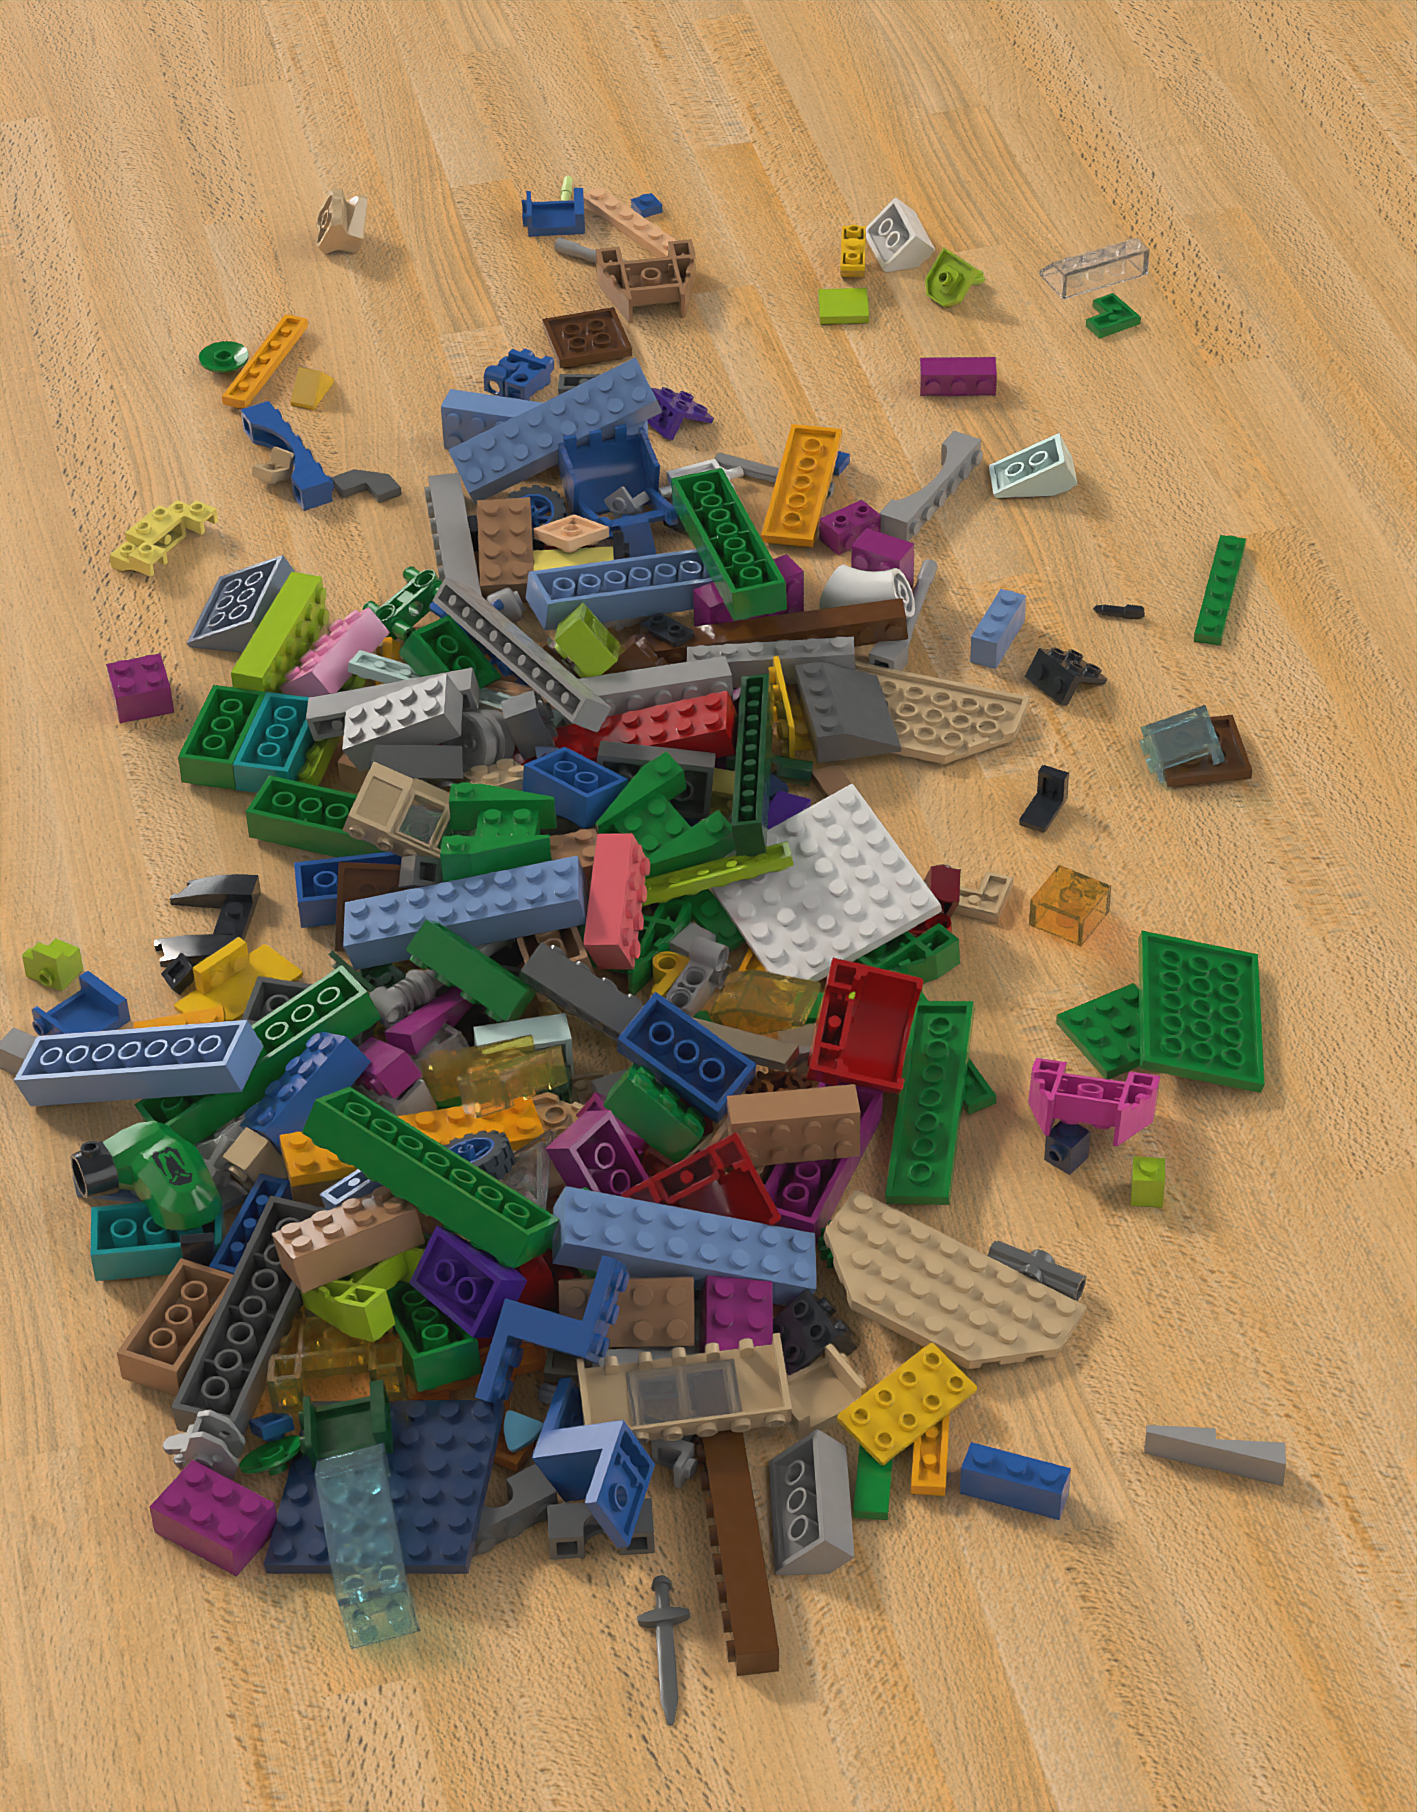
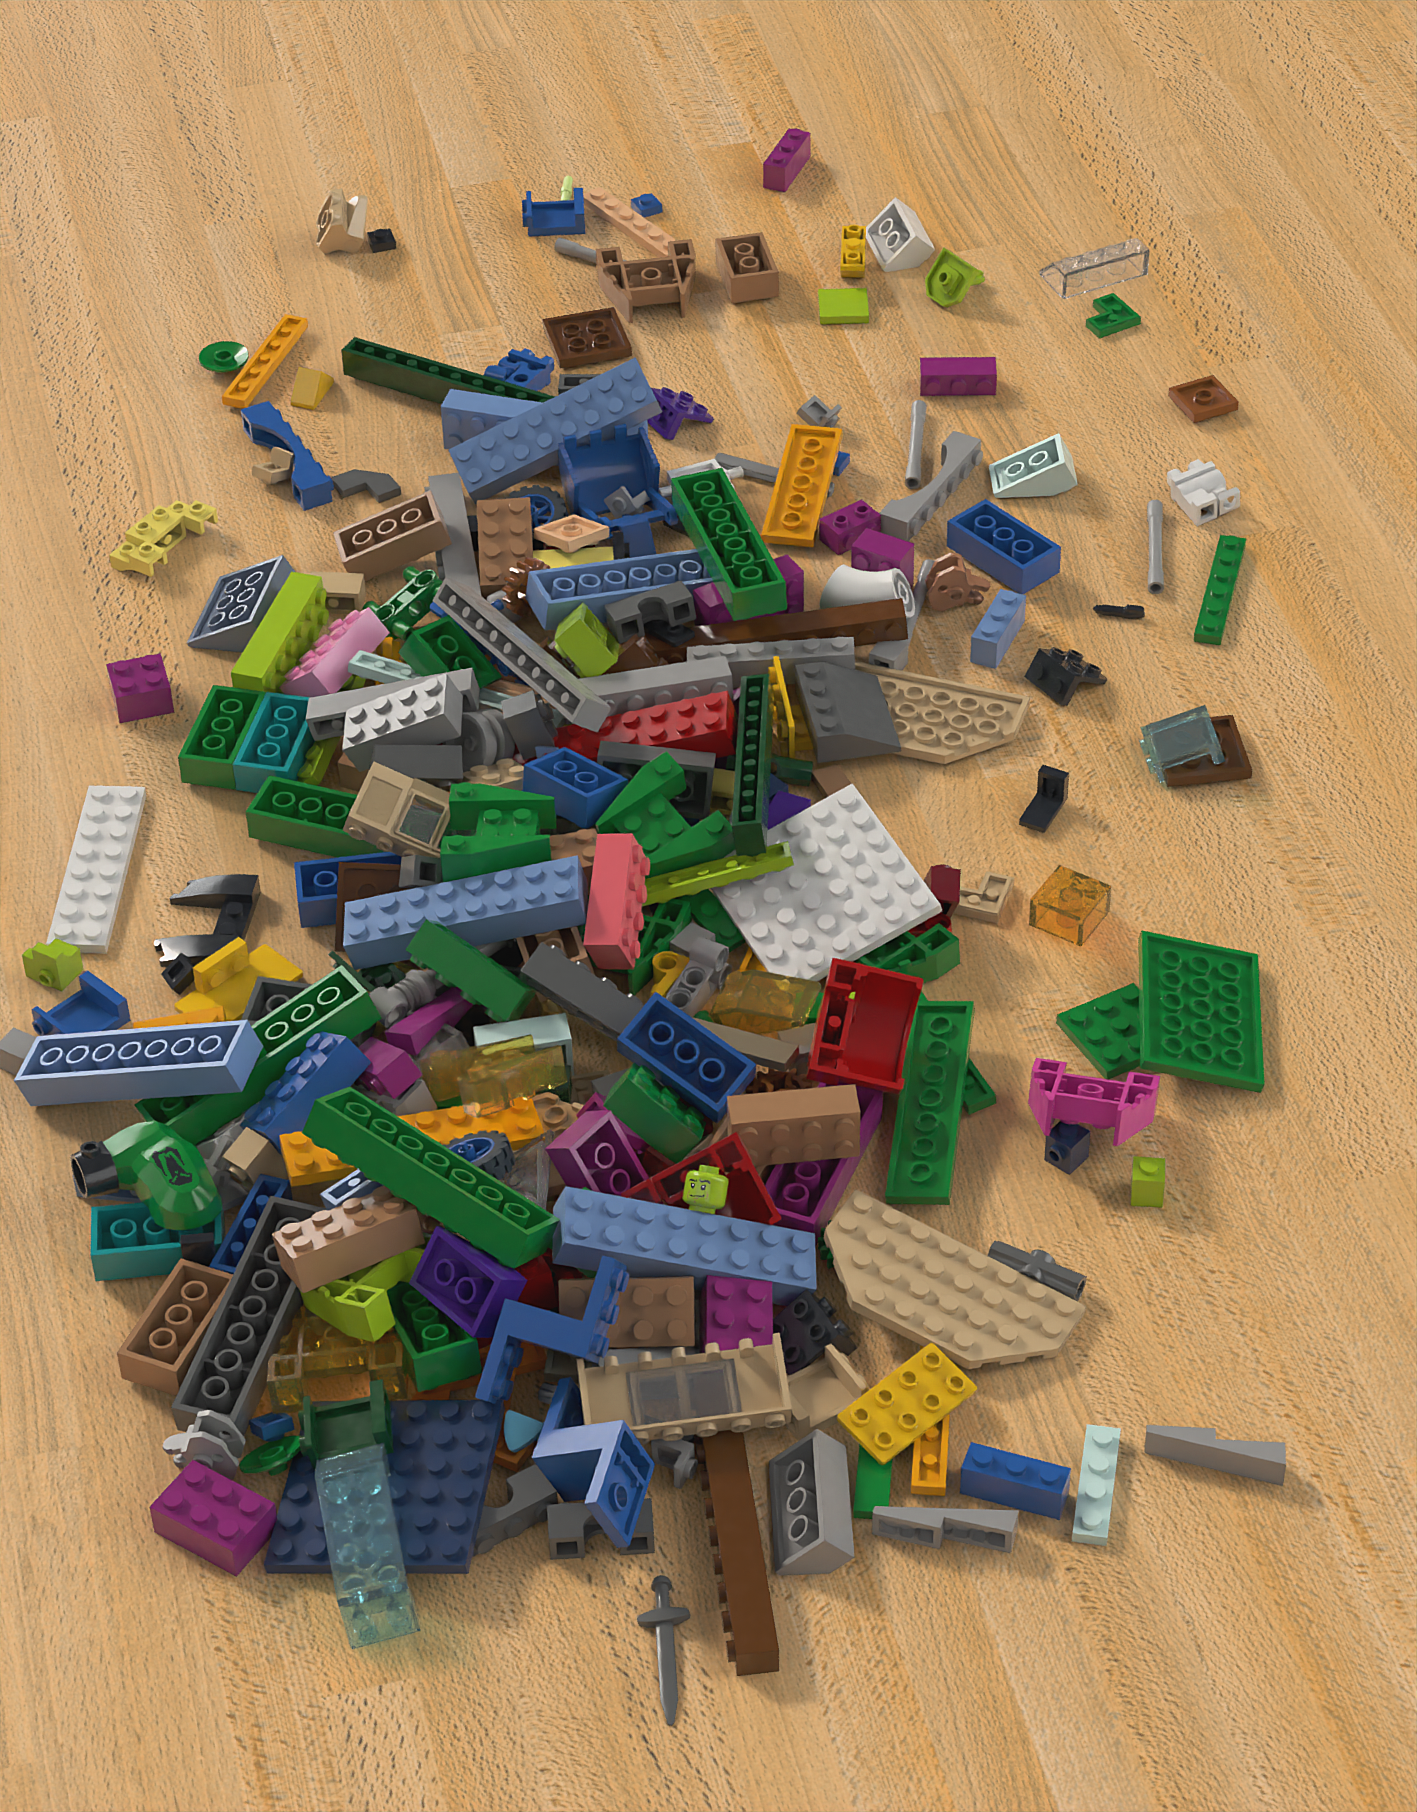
none -> white plate [46,785,147,954]
none -> tan brick [310,571,366,614]
none -> medium nougat brick [333,490,452,582]
none -> dark green brick [341,337,555,404]
none -> black plate [367,228,396,253]
none -> dark orange gear [502,557,551,617]
none -> dark grey arch [604,581,696,644]
none -> lime head [683,1165,729,1214]
none -> medium nougat brick [715,232,779,303]
none -> magenta brick [763,128,811,192]
none -> light grey bracket [797,395,842,428]
none -> light grey slope [872,1506,1019,1553]
none -> light grey piece [905,400,927,489]
none -> nougat hinge [925,552,991,612]
none -> blue brick [947,499,1061,594]
none -> light aqua plate [1072,1424,1121,1546]
none -> light grey piece [1147,500,1164,594]
none -> white hips [1167,459,1240,526]
none -> dark orange plate [1168,375,1239,423]

